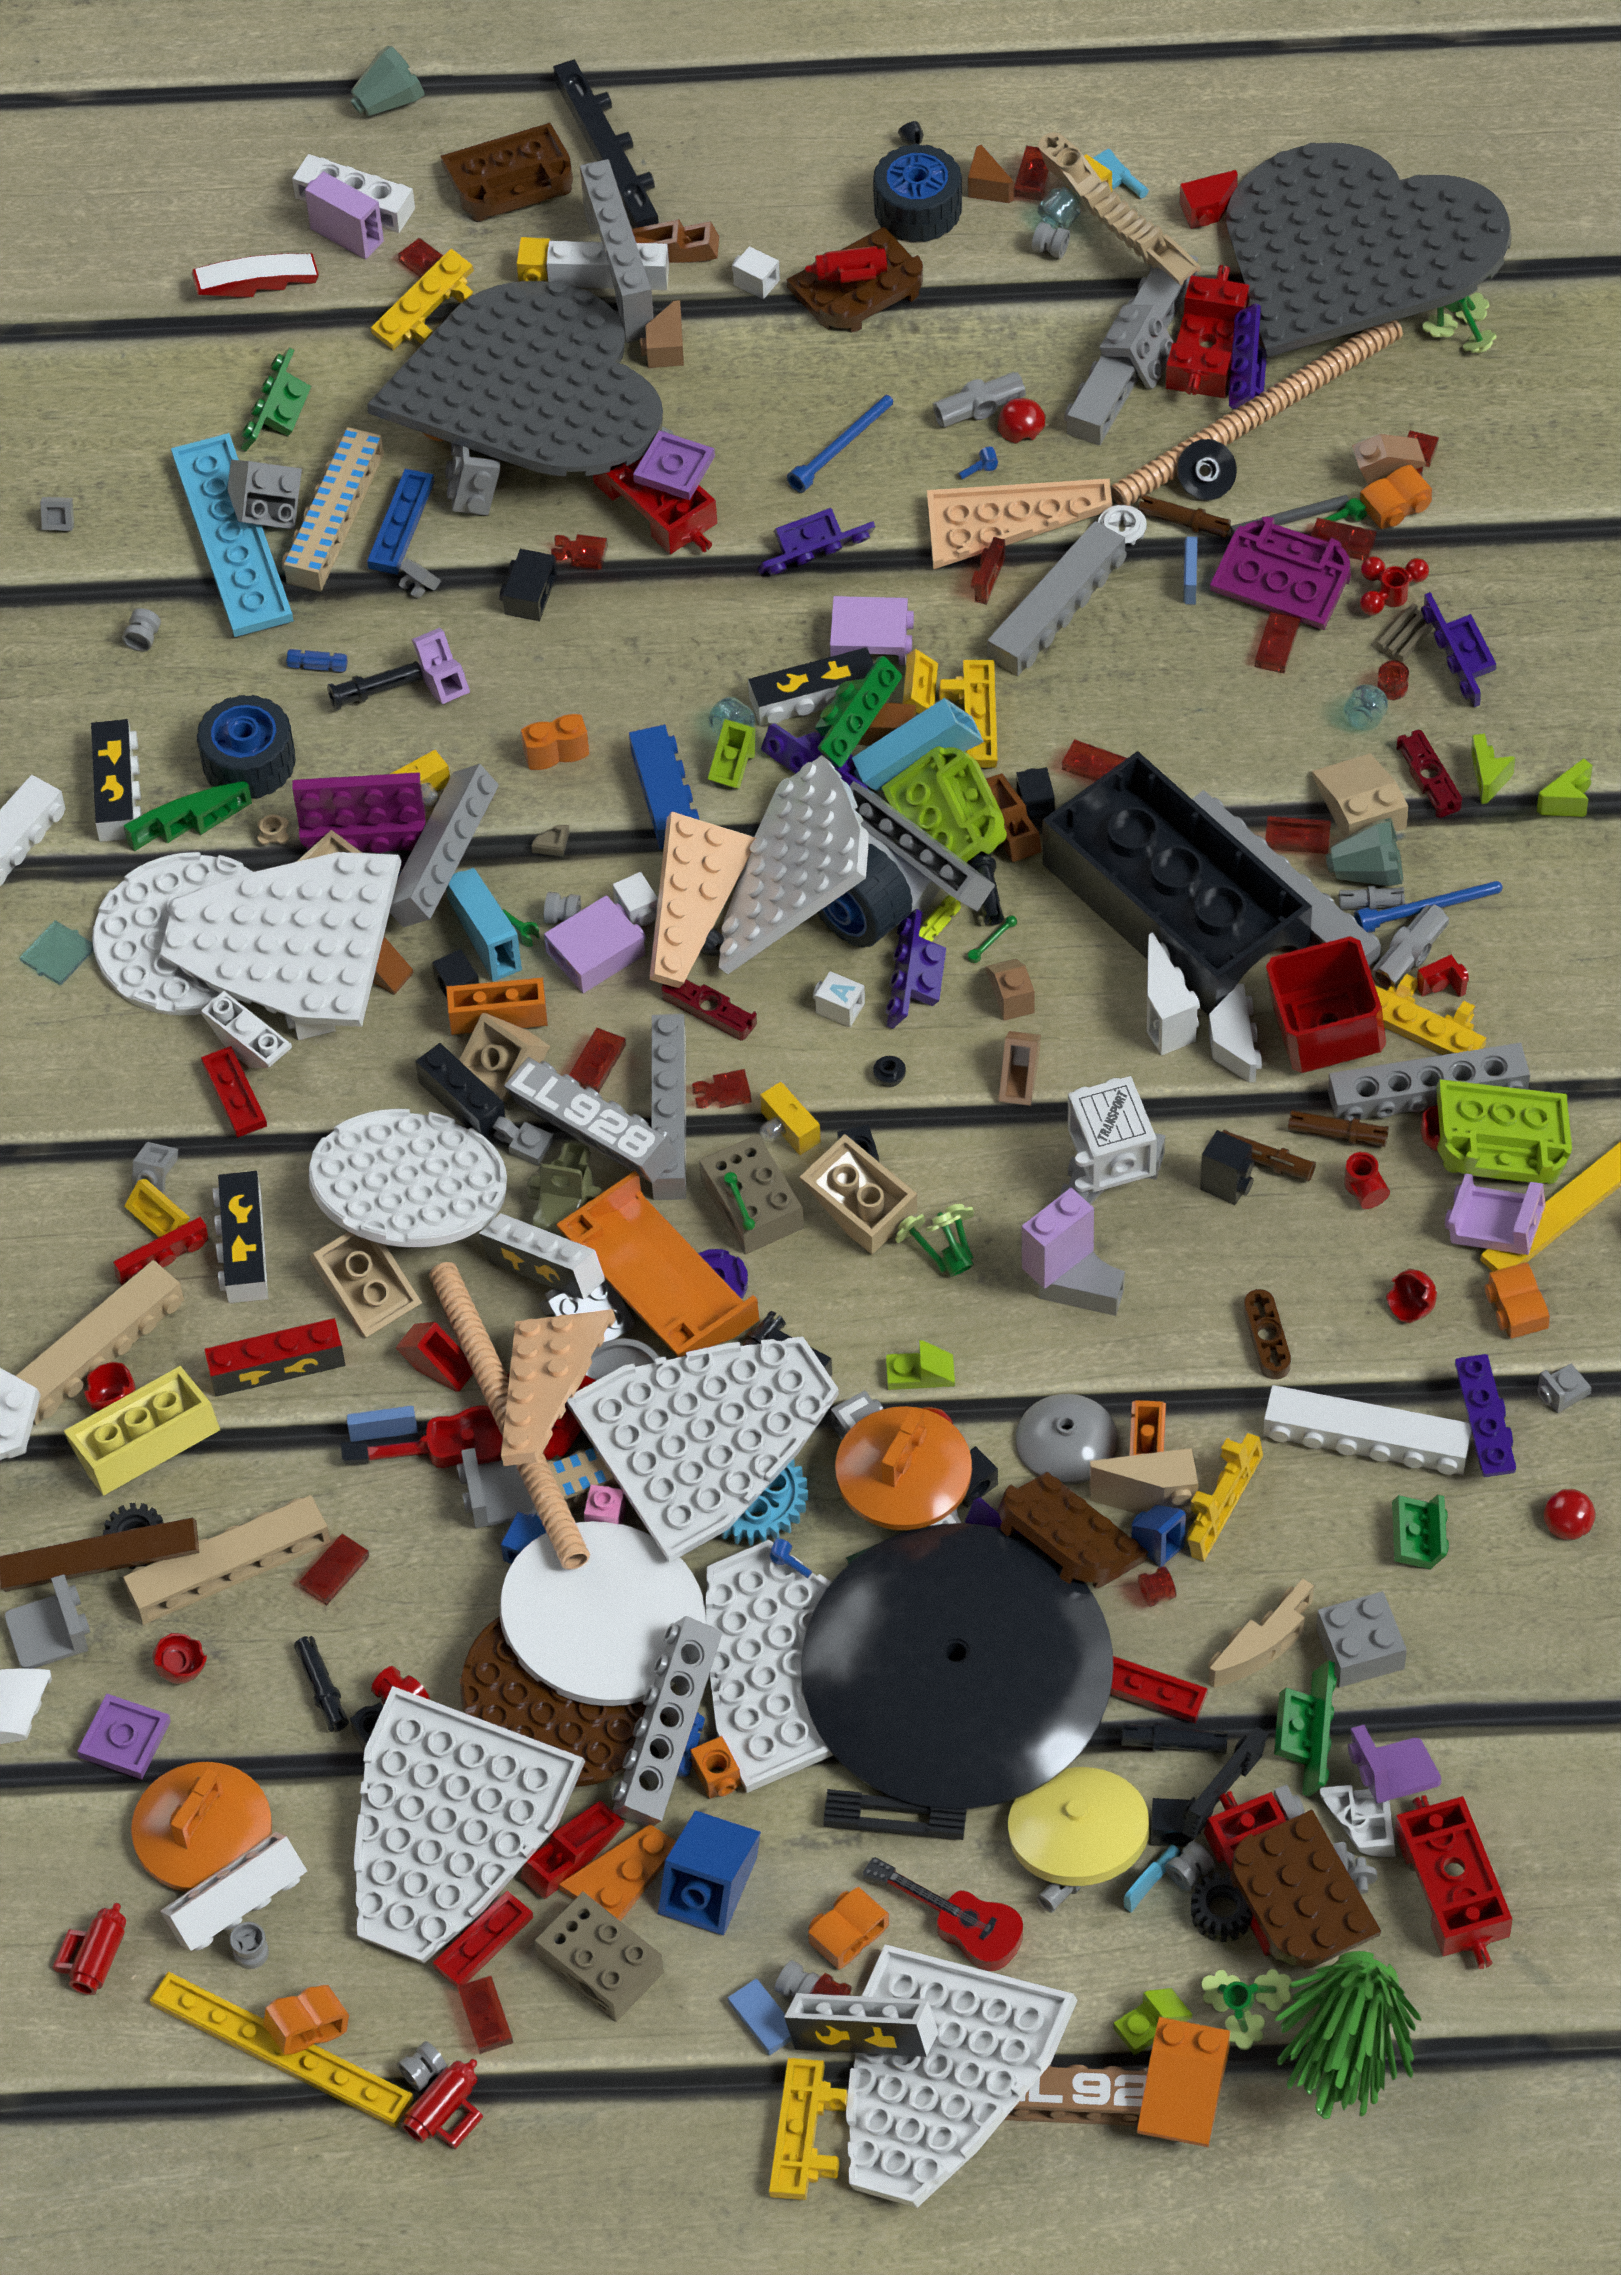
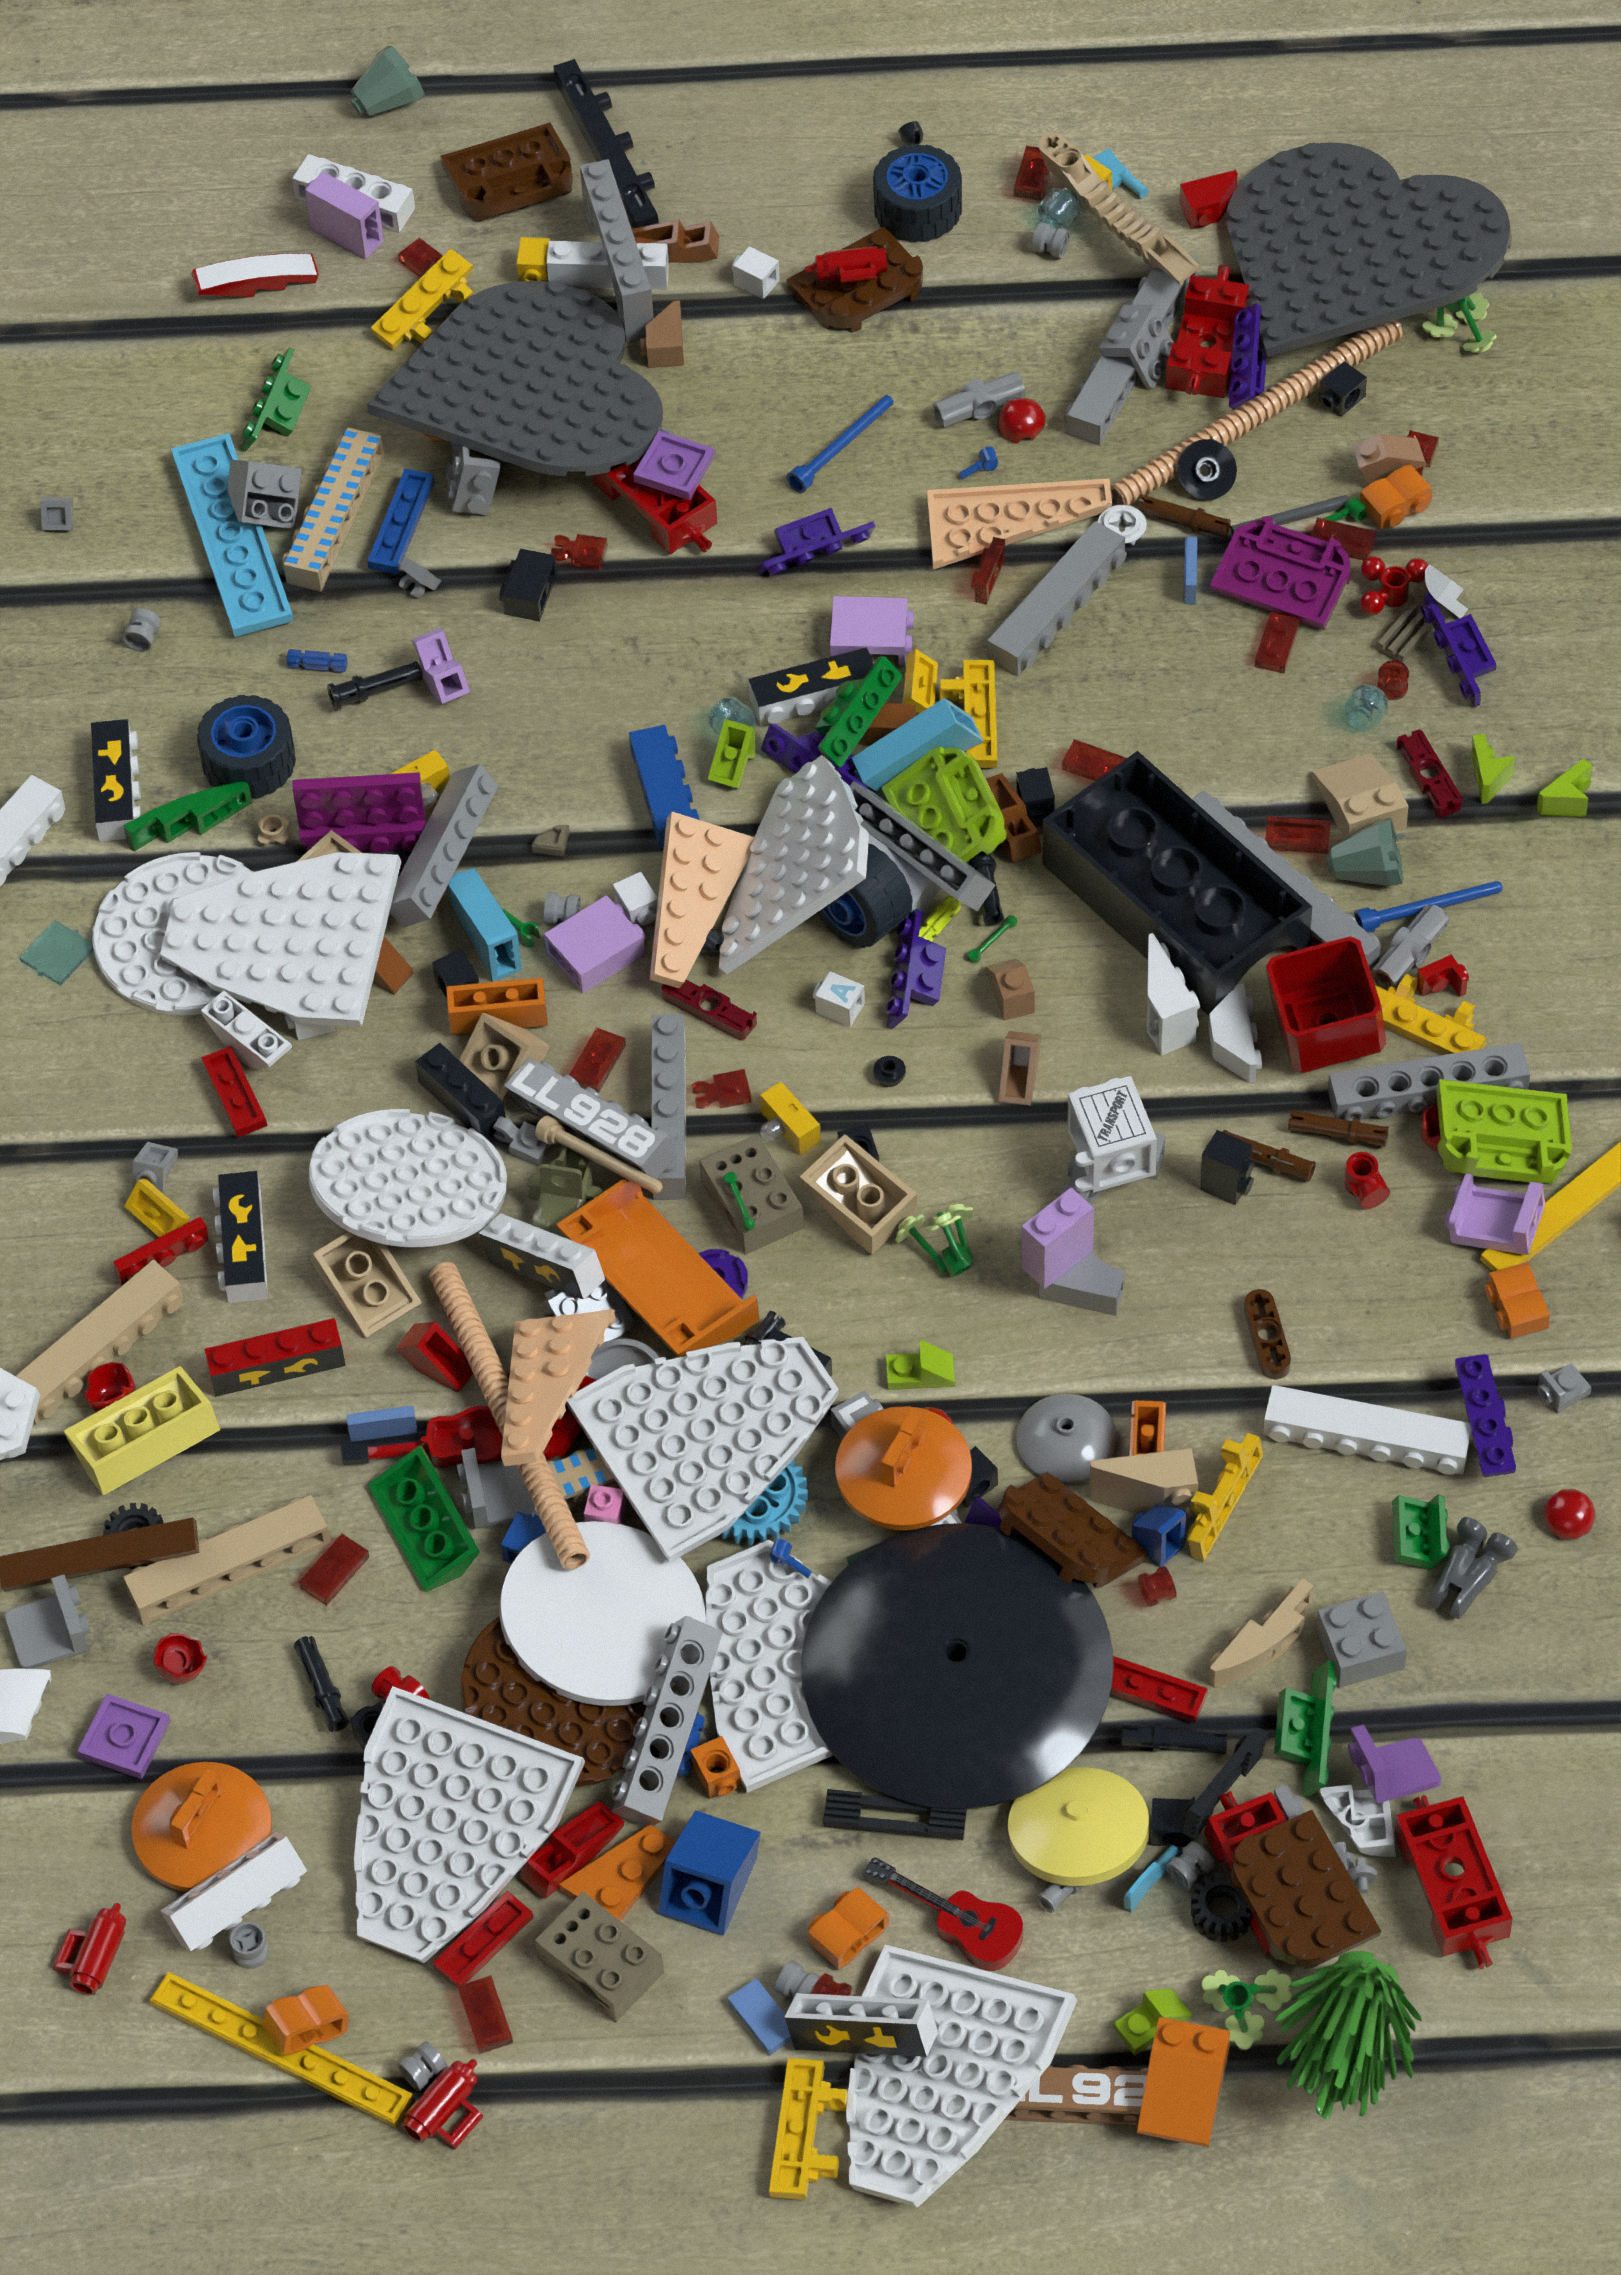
orange brick [521,714,589,770] -> none
dark orange slope [968,145,1014,203] -> none
light grey pin [1339,886,1405,910] -> none
red hair [1386,1268,1437,1323] -> none
none -> green slope [368,1445,480,1592]
none -> tan piece [535,1115,663,1193]
none -> black brick [1319,361,1367,417]
none -> white slope [1425,564,1468,618]
none -> dark grey piece [1428,1517,1518,1620]

